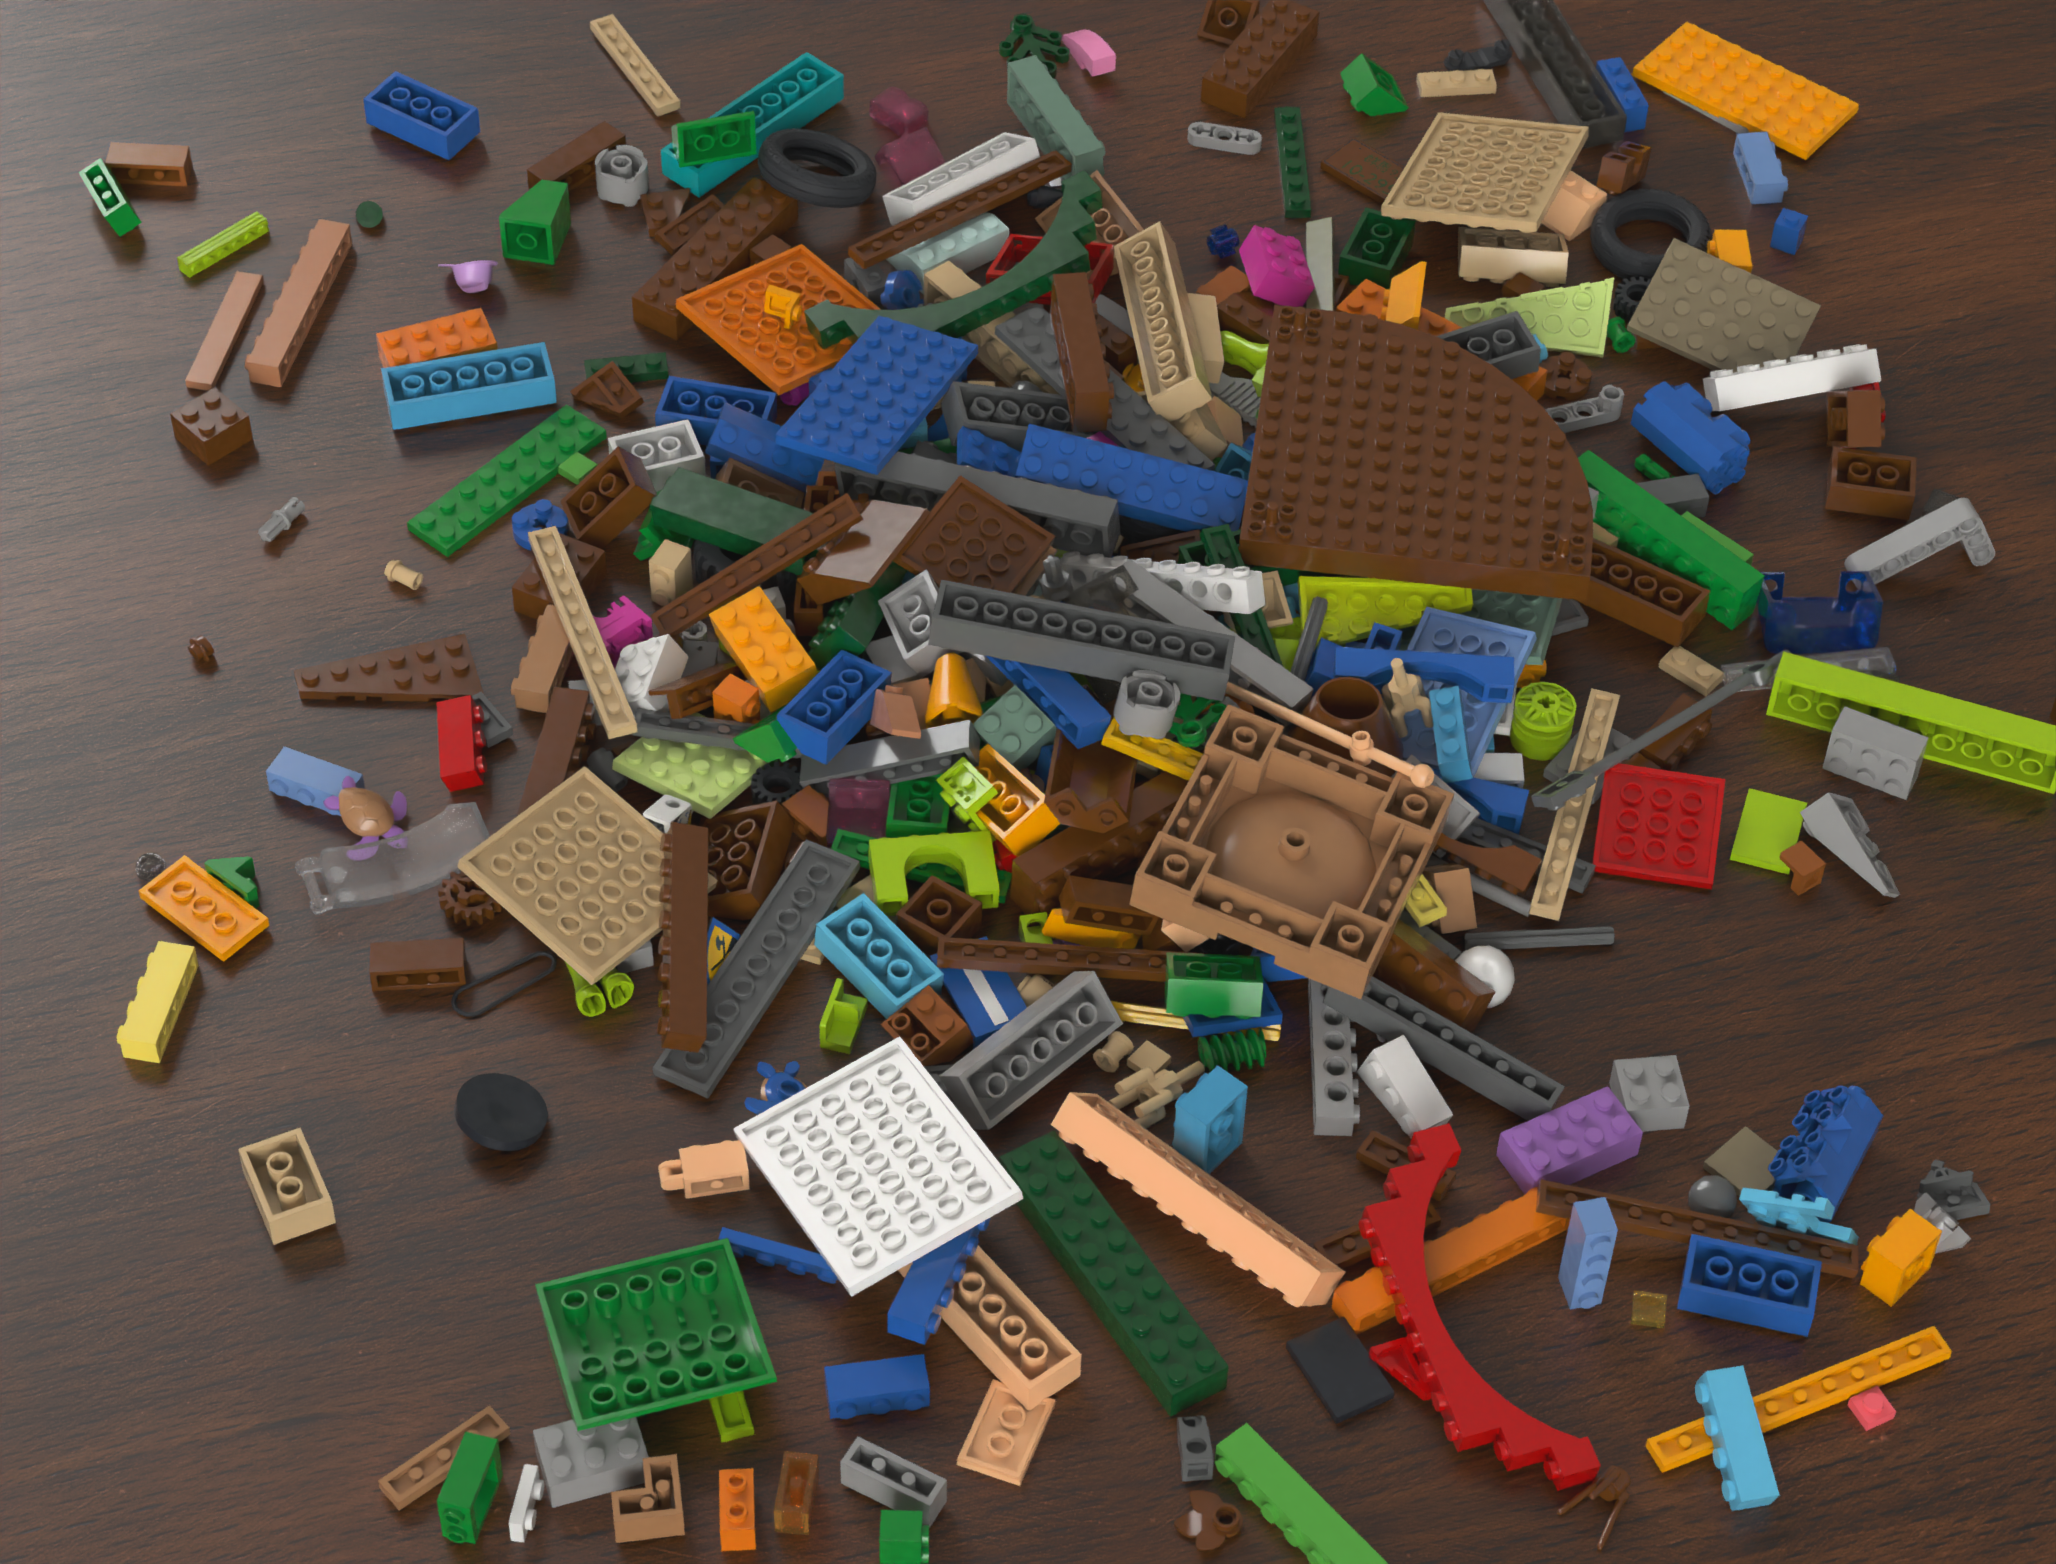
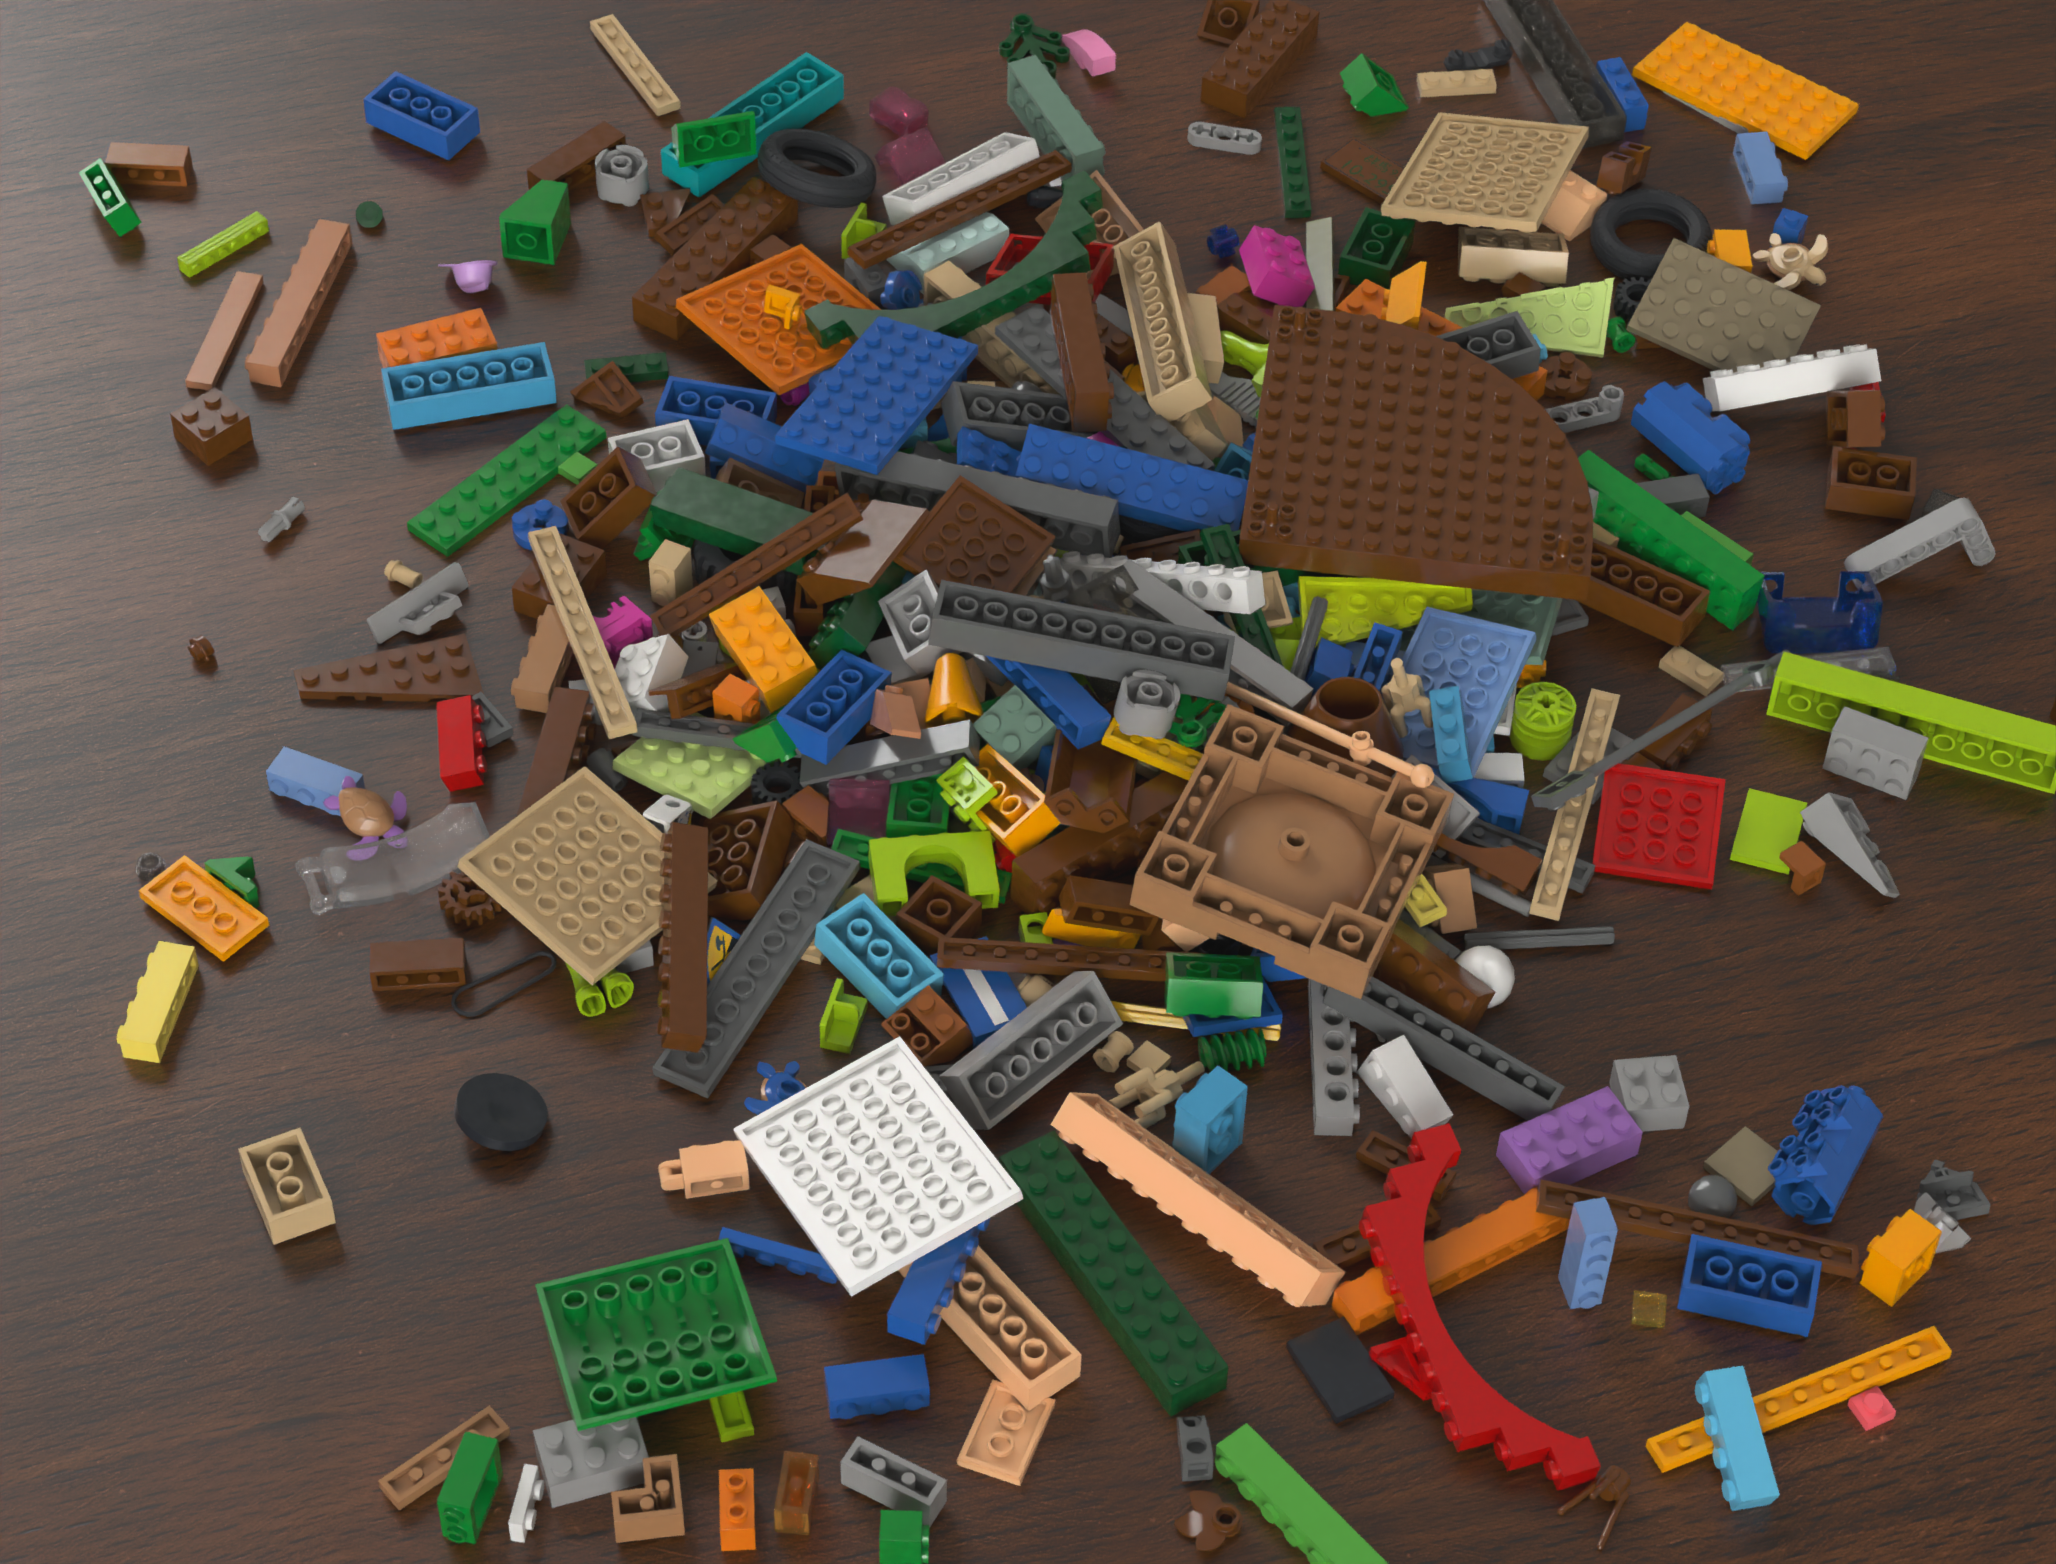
blue arch [1333,647,1515,703] -> none
medium azure wing [1739,1188,1859,1245] -> none
none -> light grey bracket [367,562,469,644]
none -> lime panel [841,203,886,259]
none -> tan animal [1753,233,1828,290]

